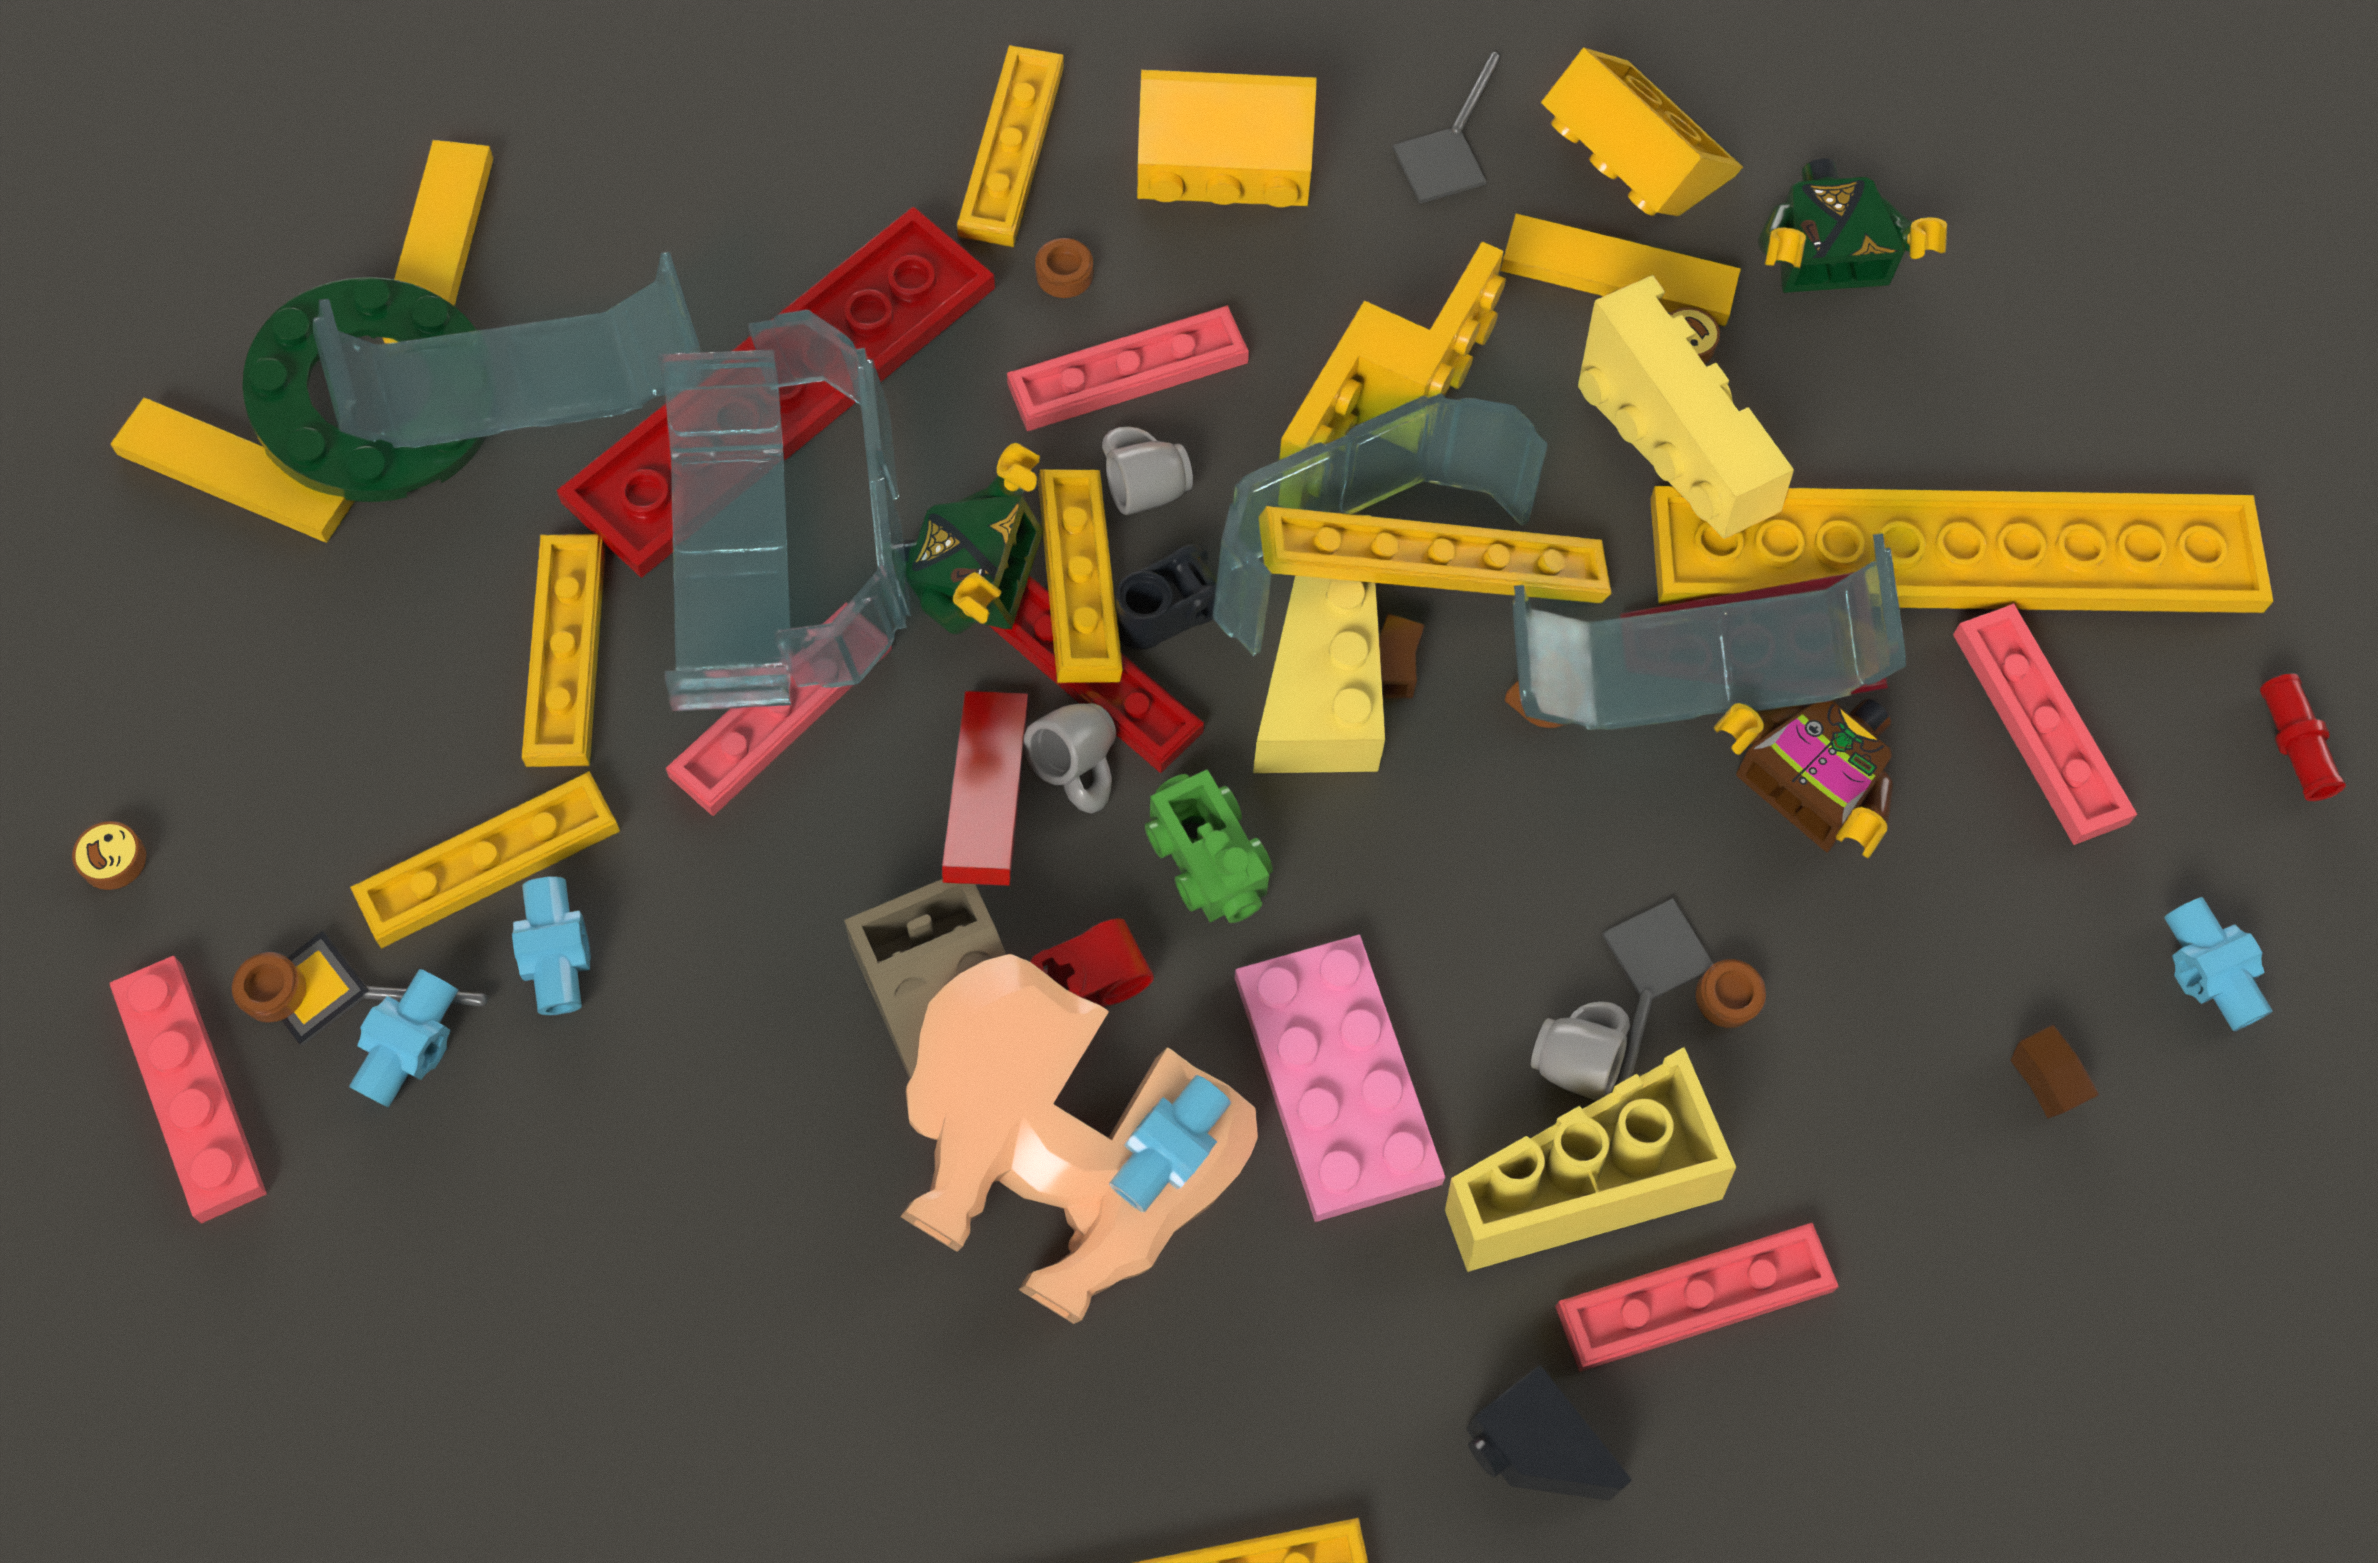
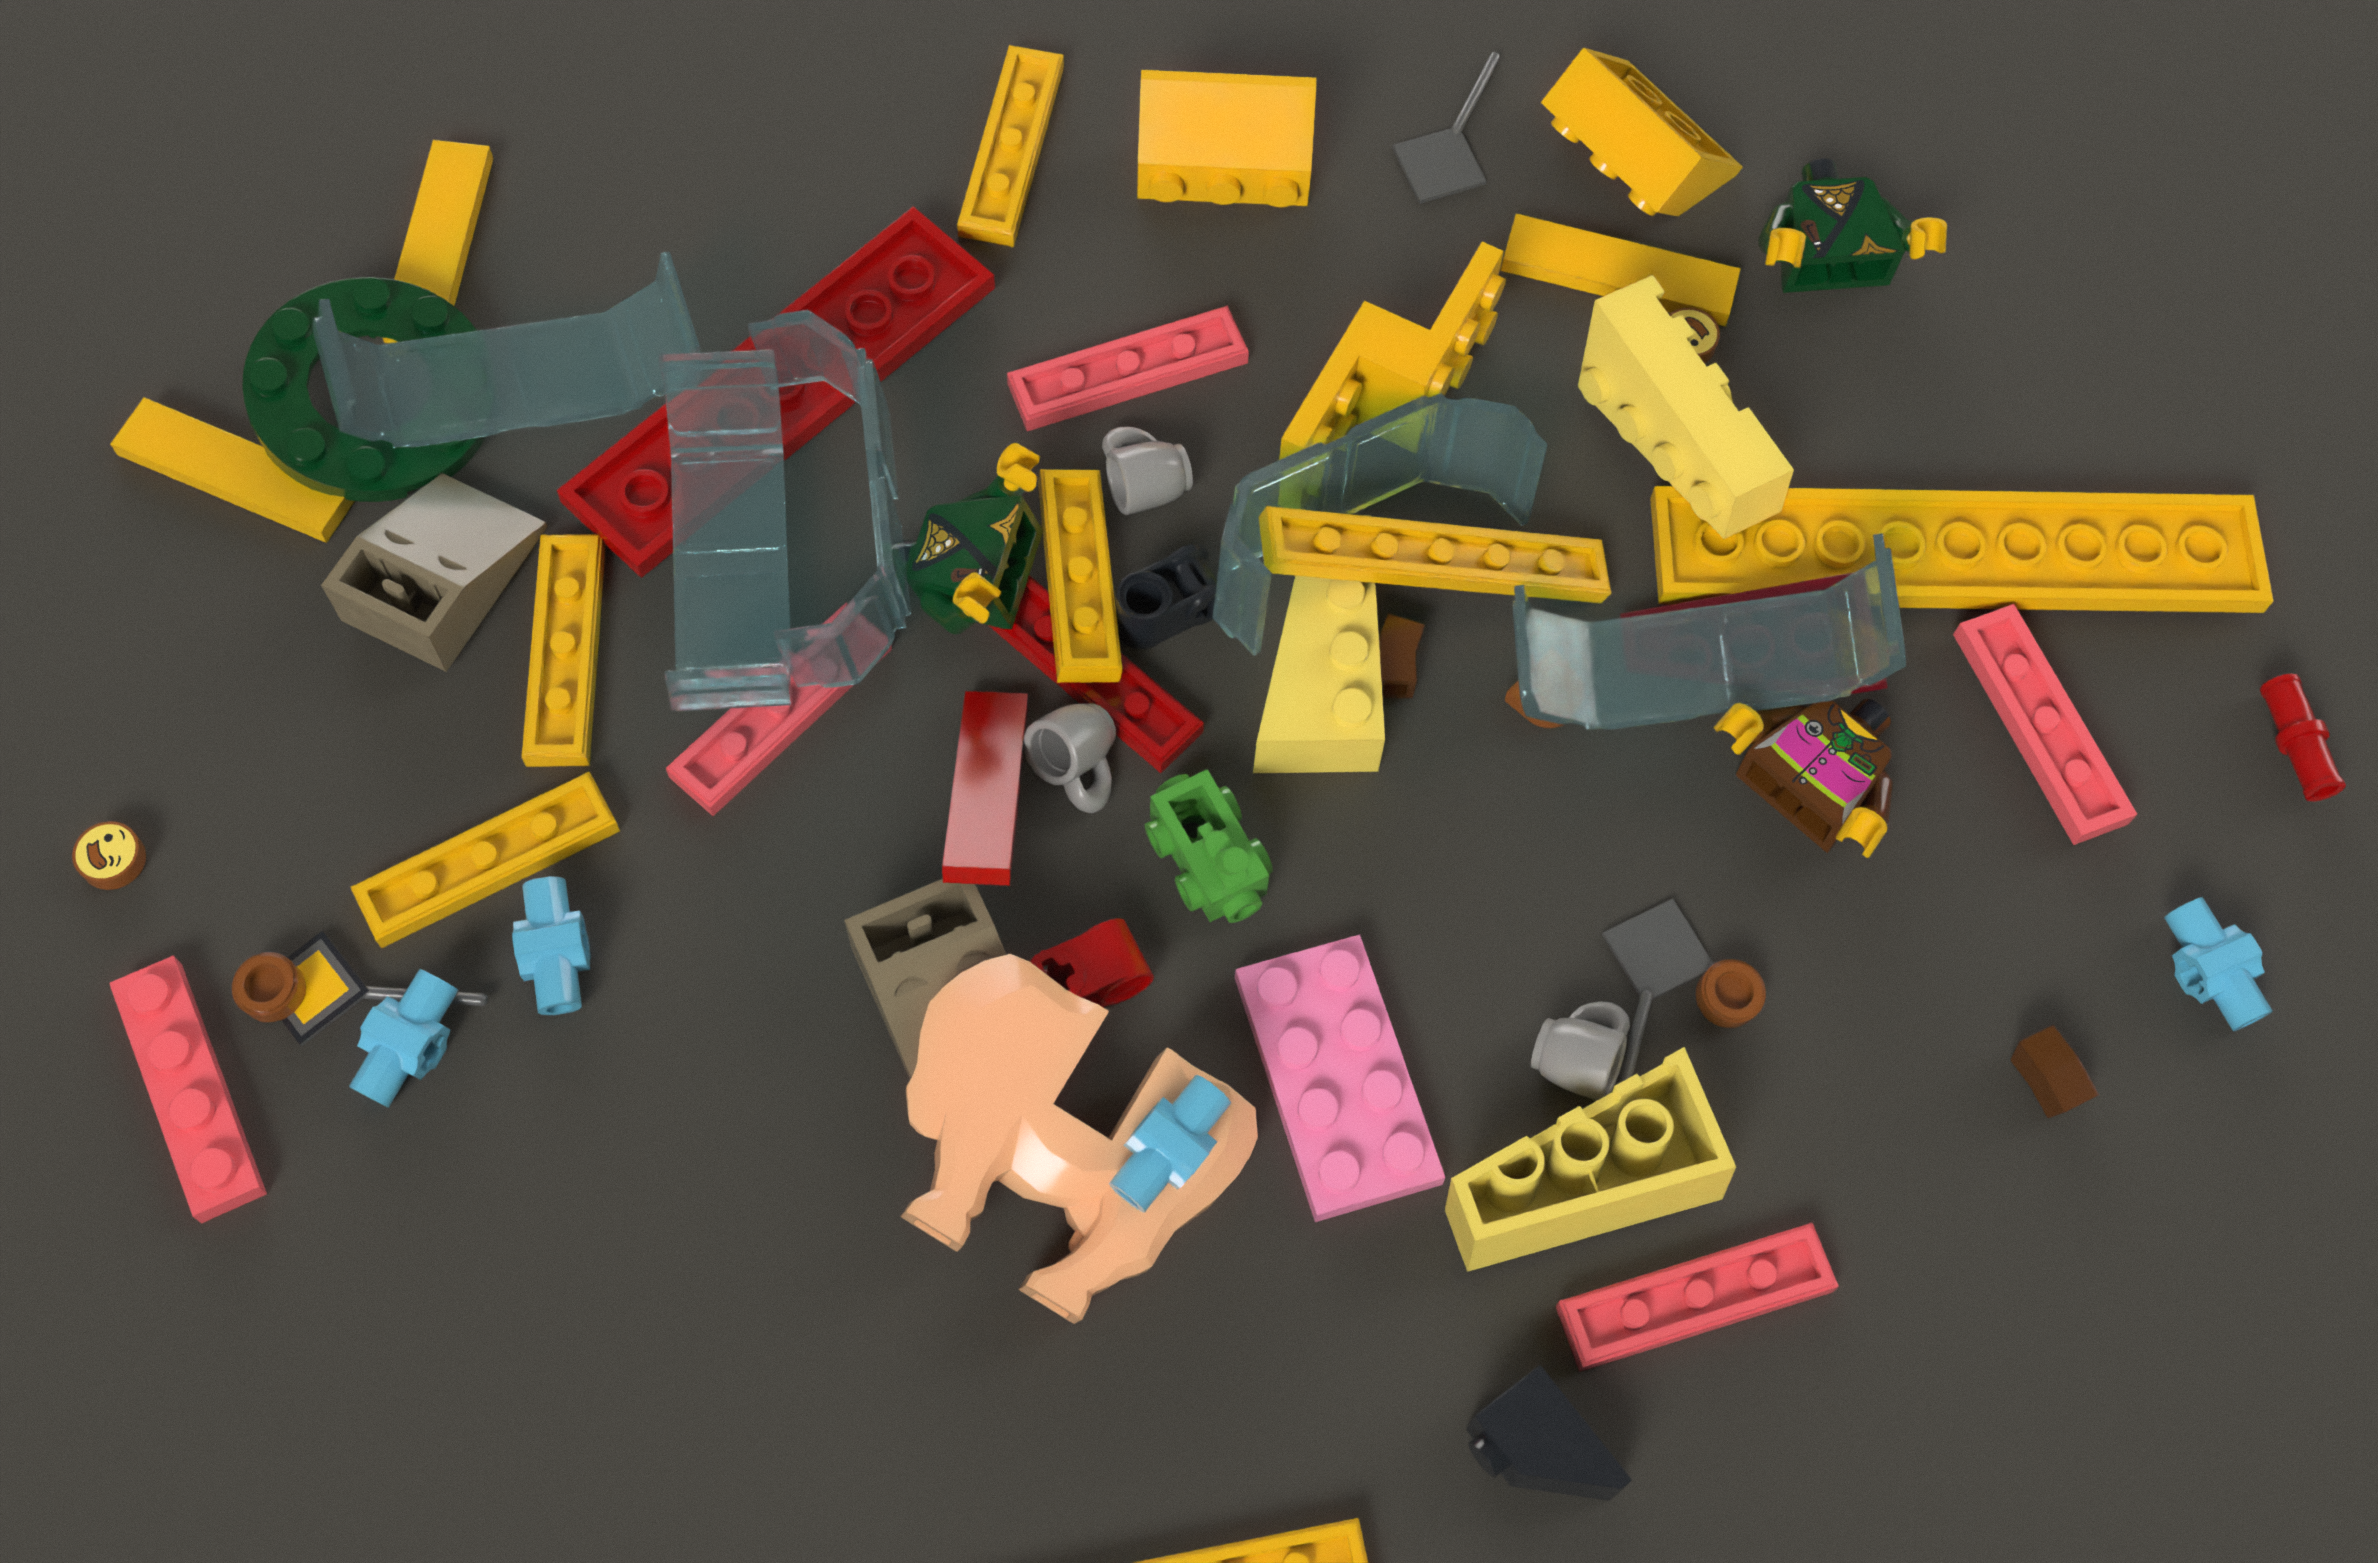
dark orange tile [1035,238,1094,298] -> none
none -> dark tan slope [321,474,548,672]

